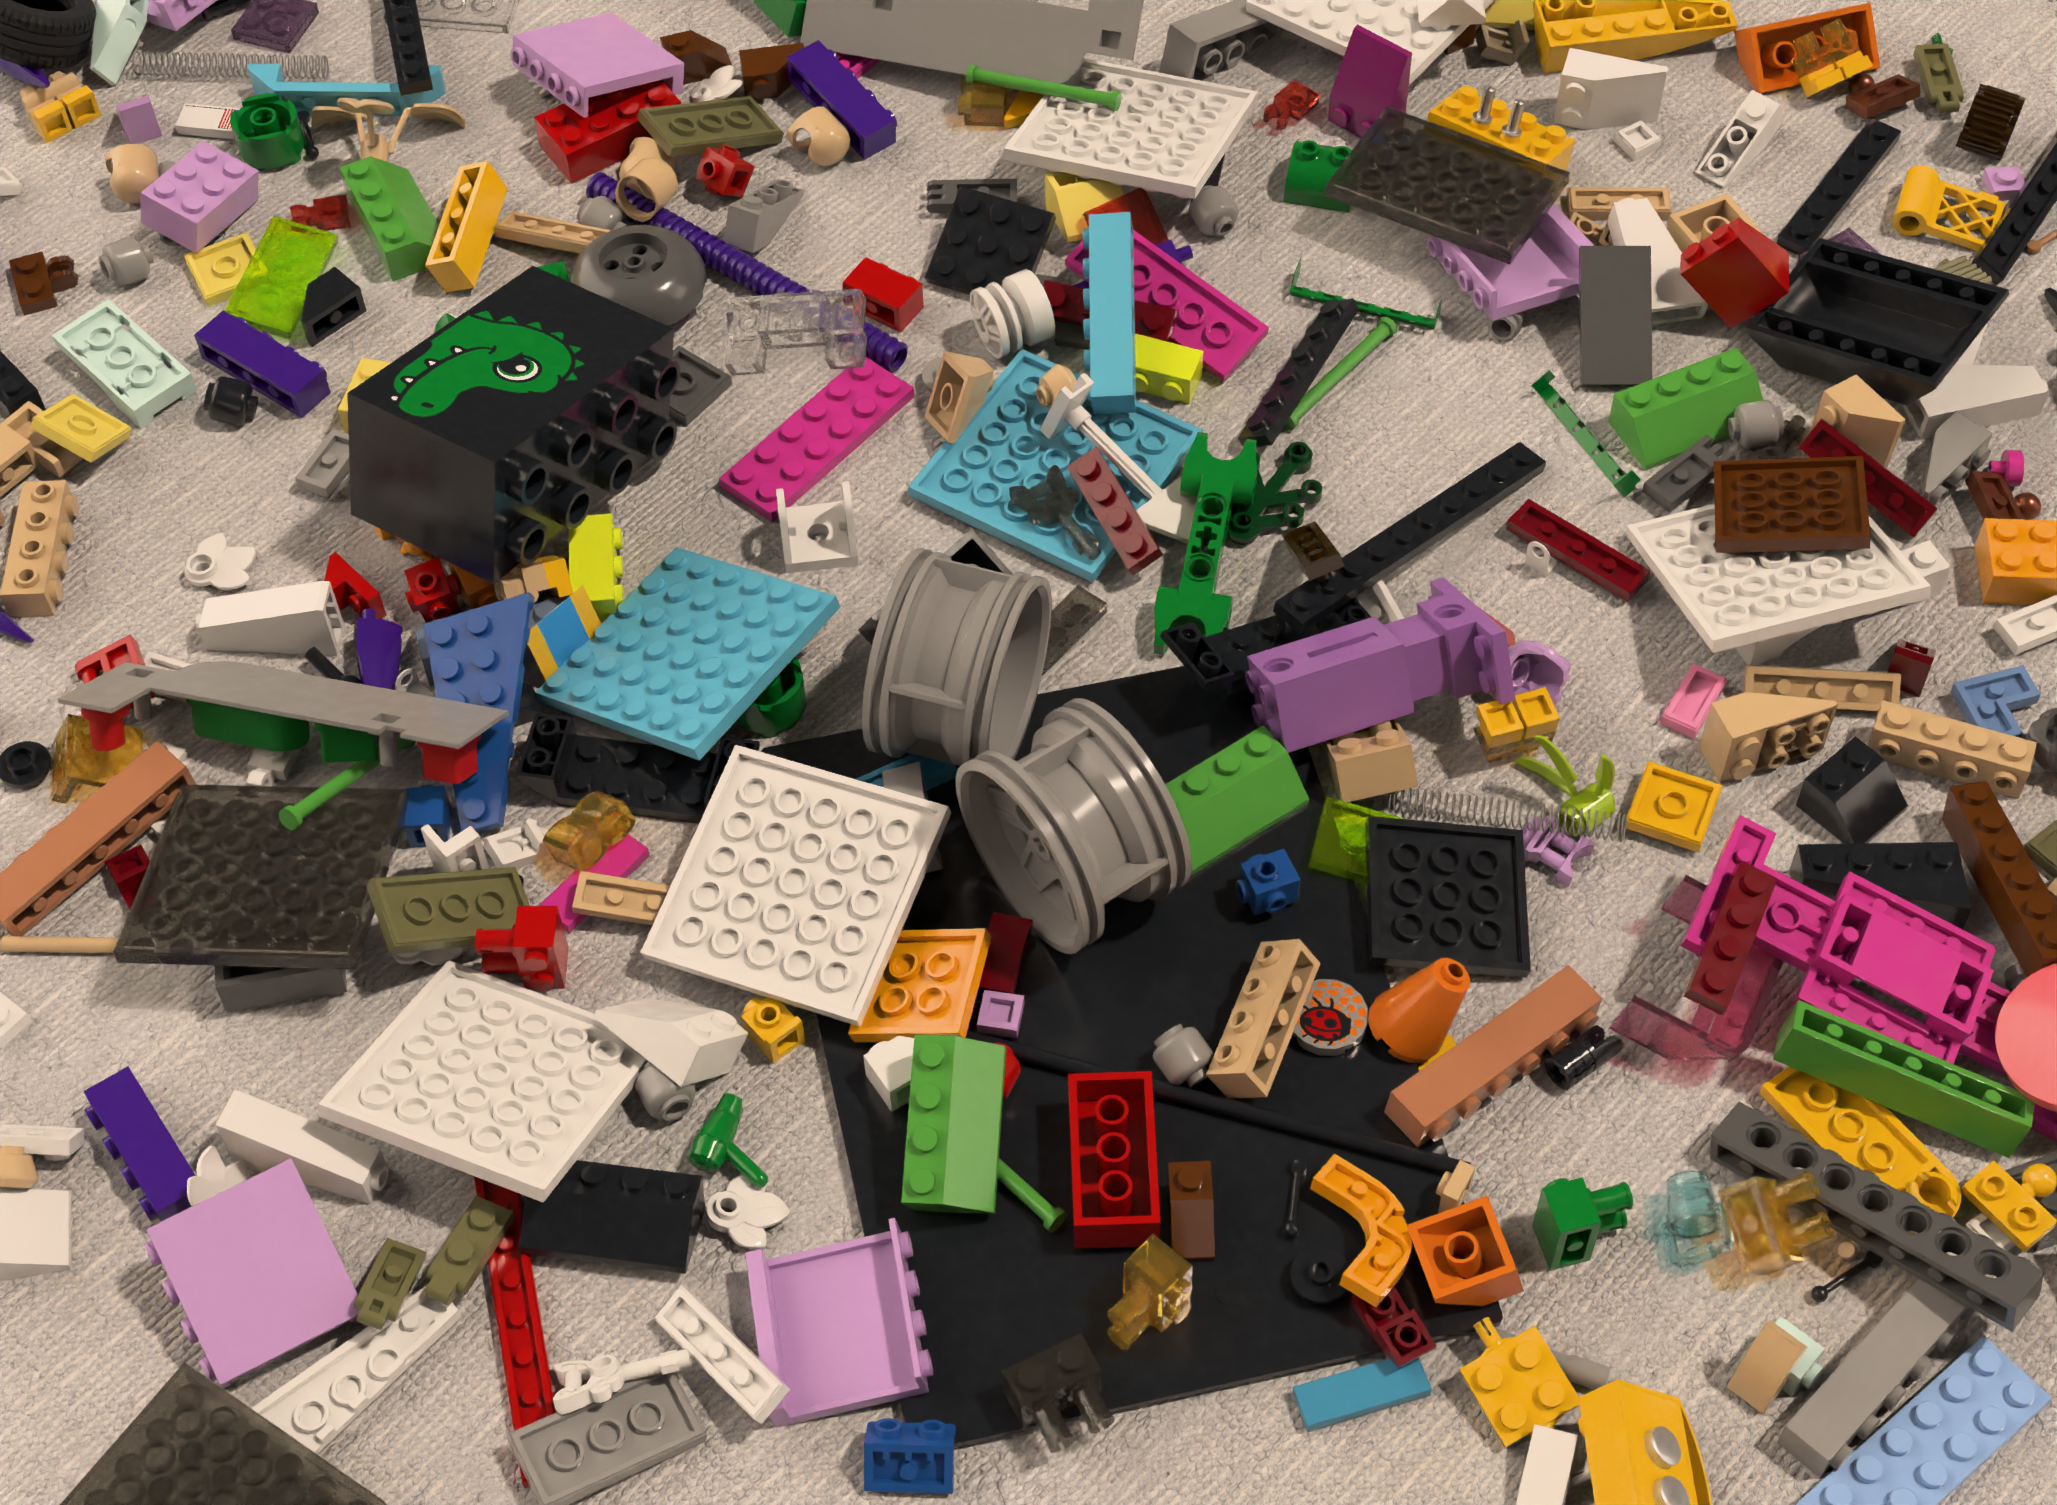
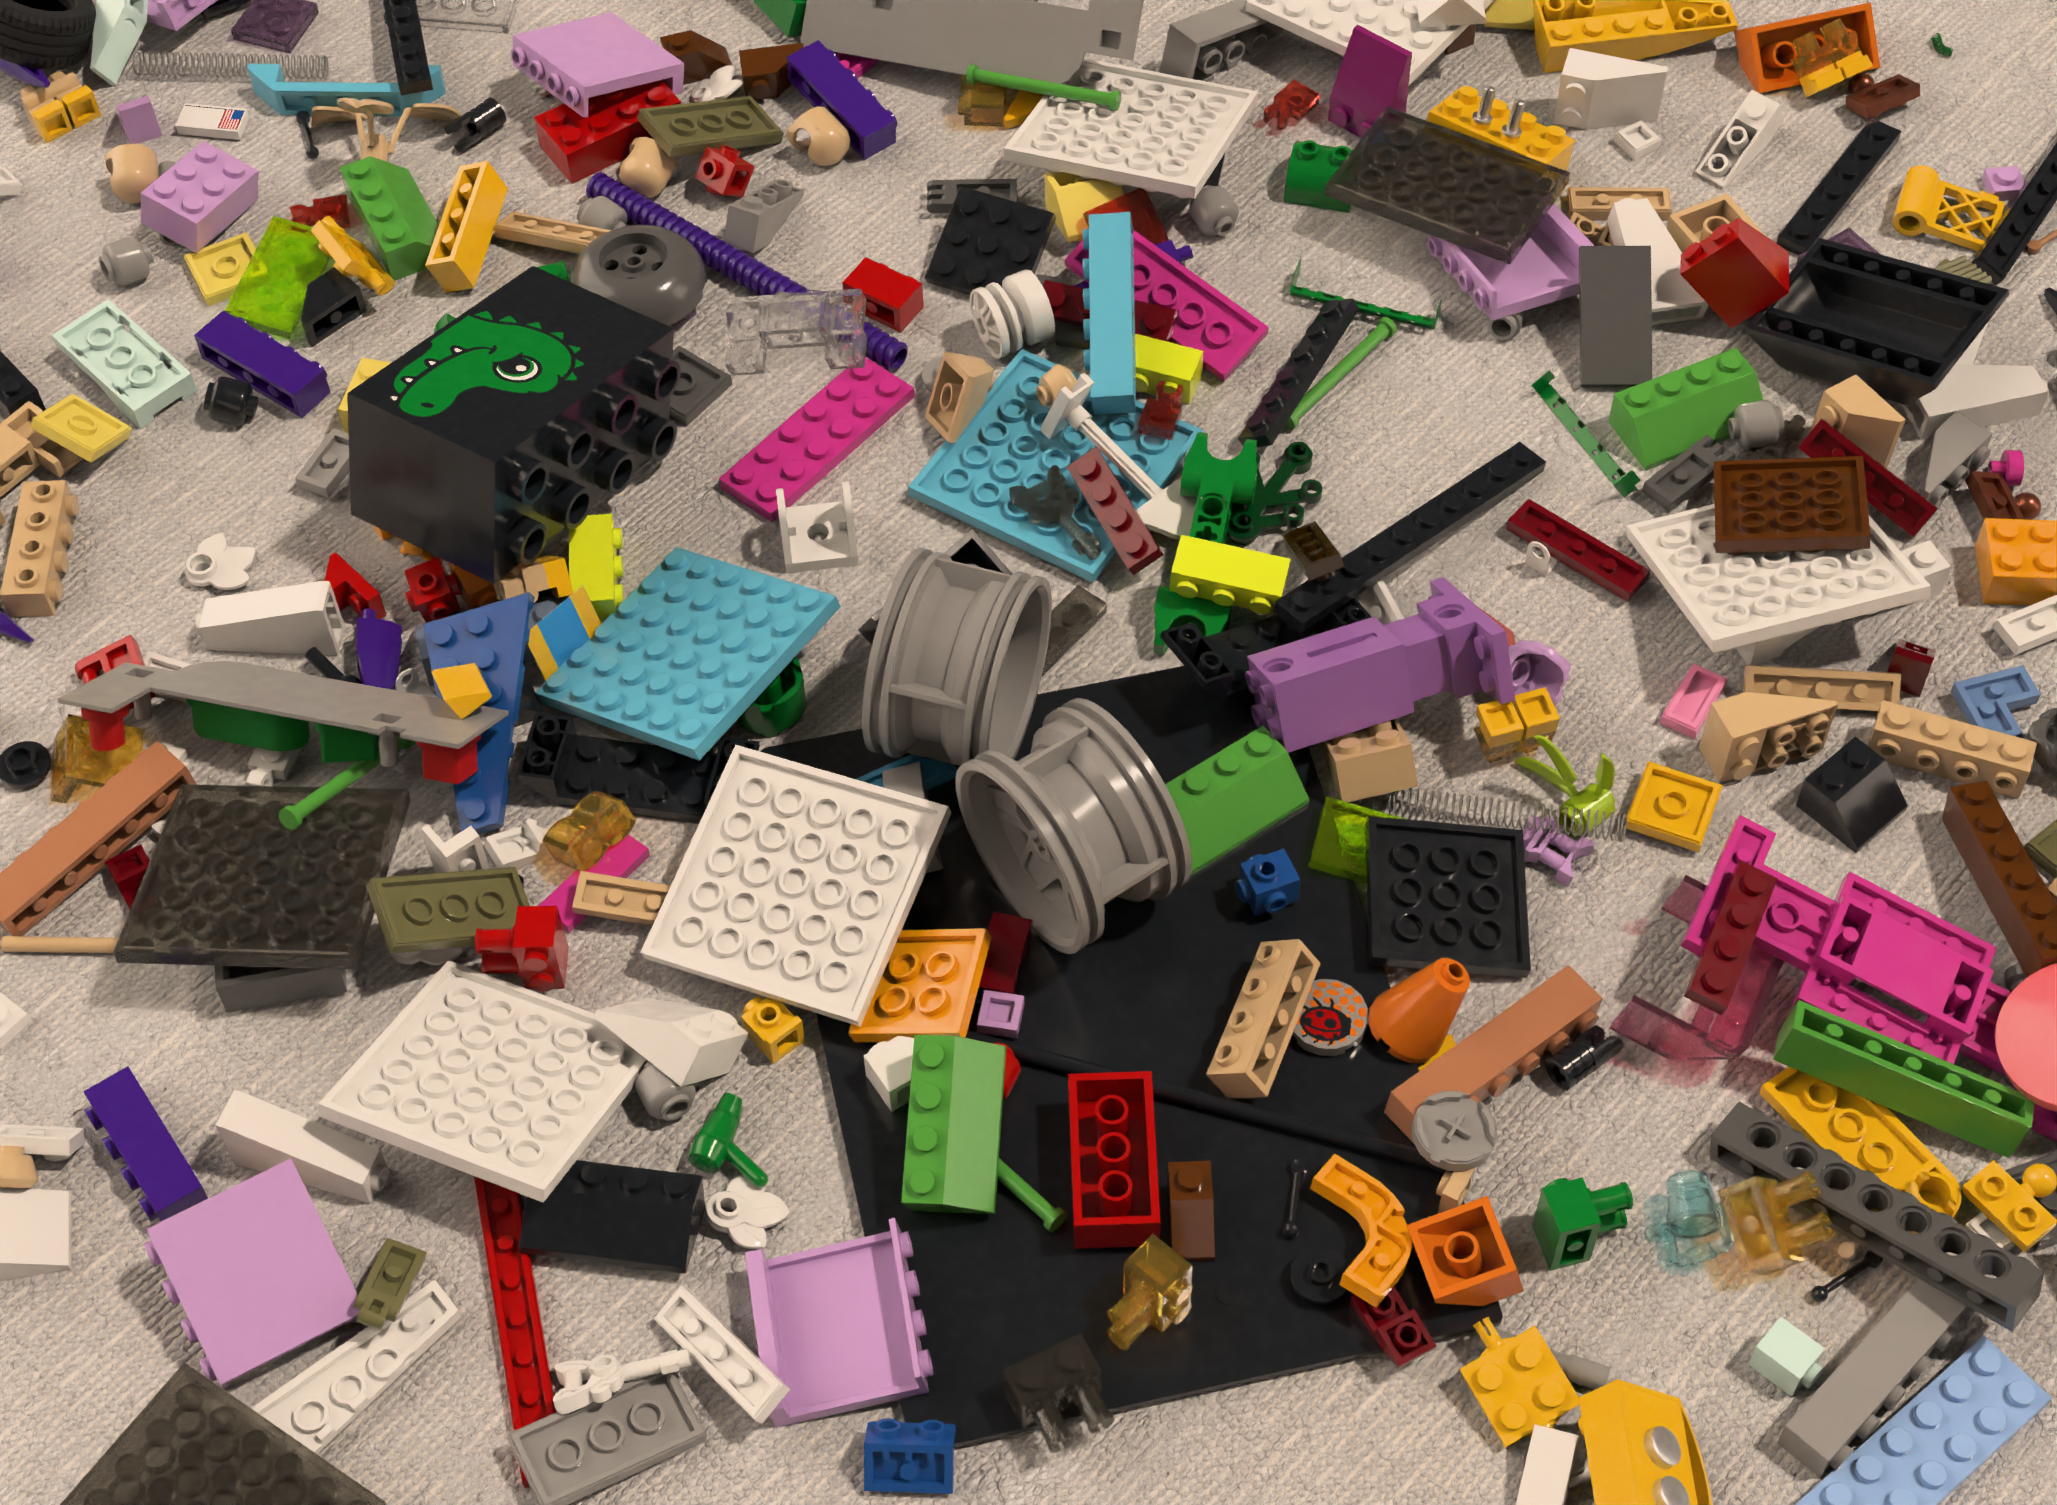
reddish brown hinge [9,251,79,316] -> none
white plate [187,1146,247,1206] -> none
green brick [230,93,305,171] -> none
blue brick [404,785,451,848] -> none
olive hinge [425,1195,514,1306] -> none
tan helmet [615,157,678,222] -> none
light grey head [1153,1024,1214,1088] -> none
dark azure tile [1292,1358,1432,1432] -> none
dark tan bracket [1474,20,1529,65] -> none
tan slope [1727,1320,1808,1414] -> none
black wedge [1789,842,1972,930] -> none
olive hinge [1913,44,1964,113] -> none
dark brown brick [1956,84,2026,161] -> none
none -> yellow plate [311,216,396,295]
none -> yellow slope [431,663,492,719]
none -> black hinge [443,97,506,153]
none -> clear red plate [1138,381,1183,440]
none -> neon yellow brick [1169,535,1291,615]
none -> light grey tile [1411,1091,1498,1171]

